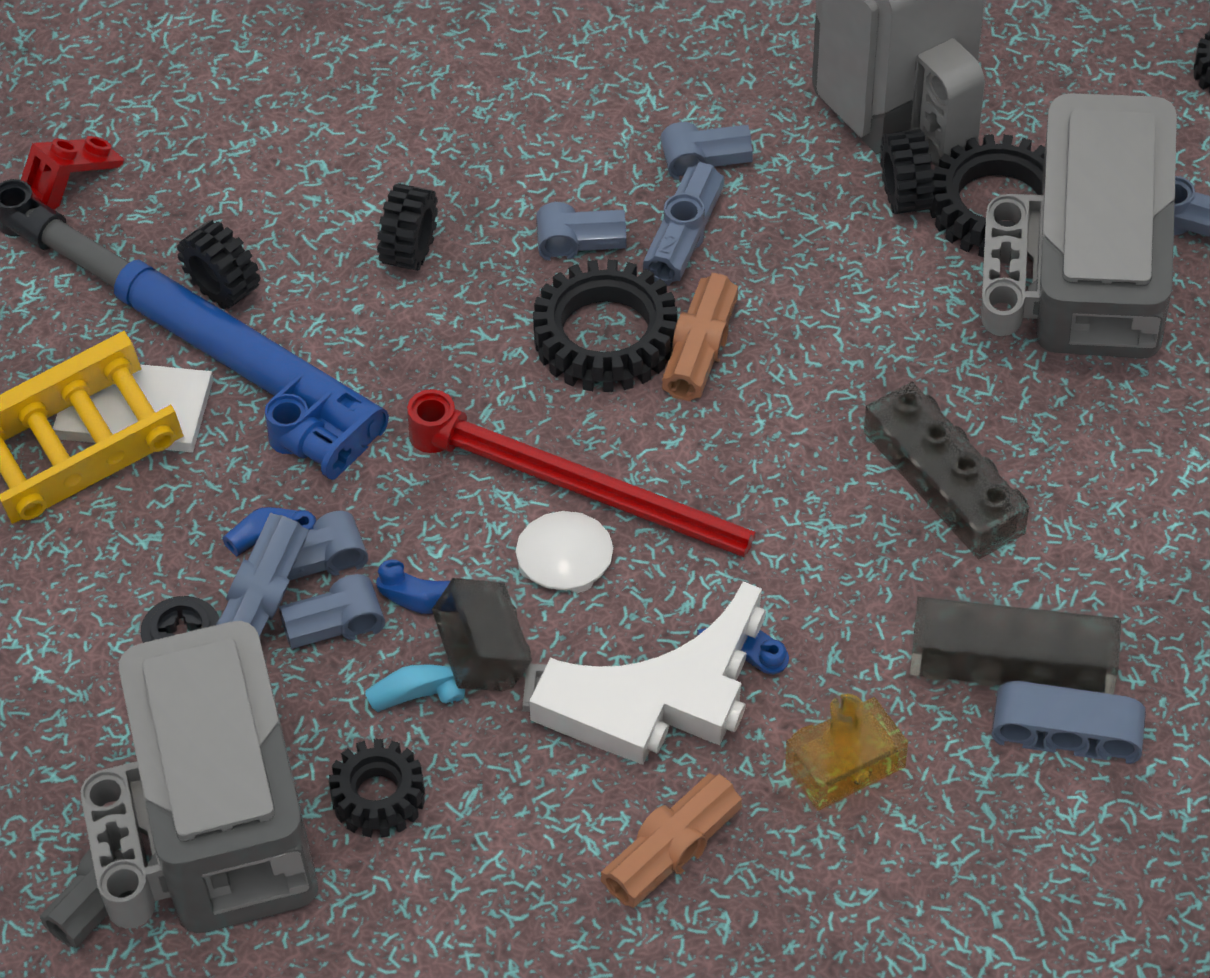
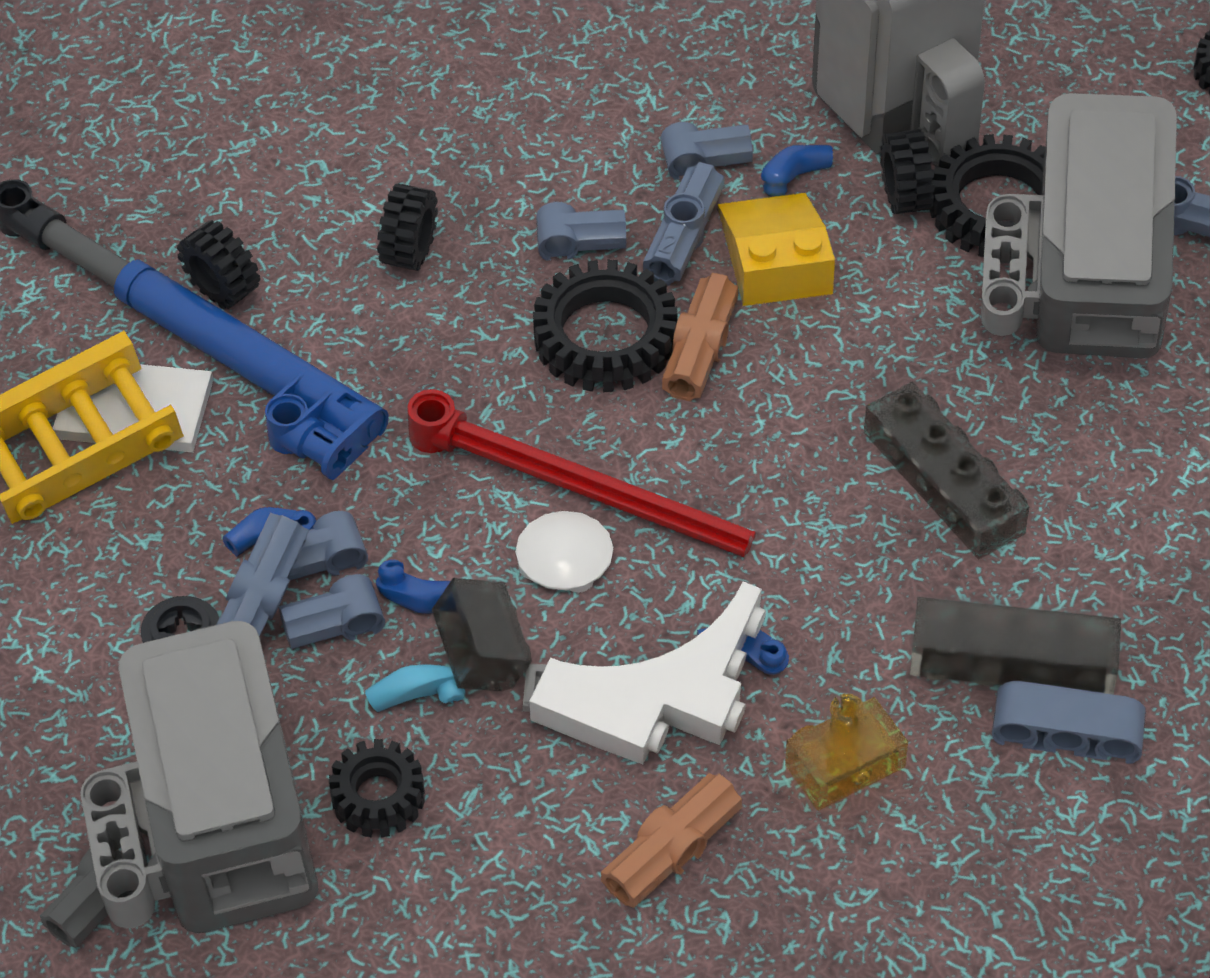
red bracket [20,136,124,210] -> none
none -> yellow slope [718,193,835,306]
none -> blue arm [761,145,833,197]

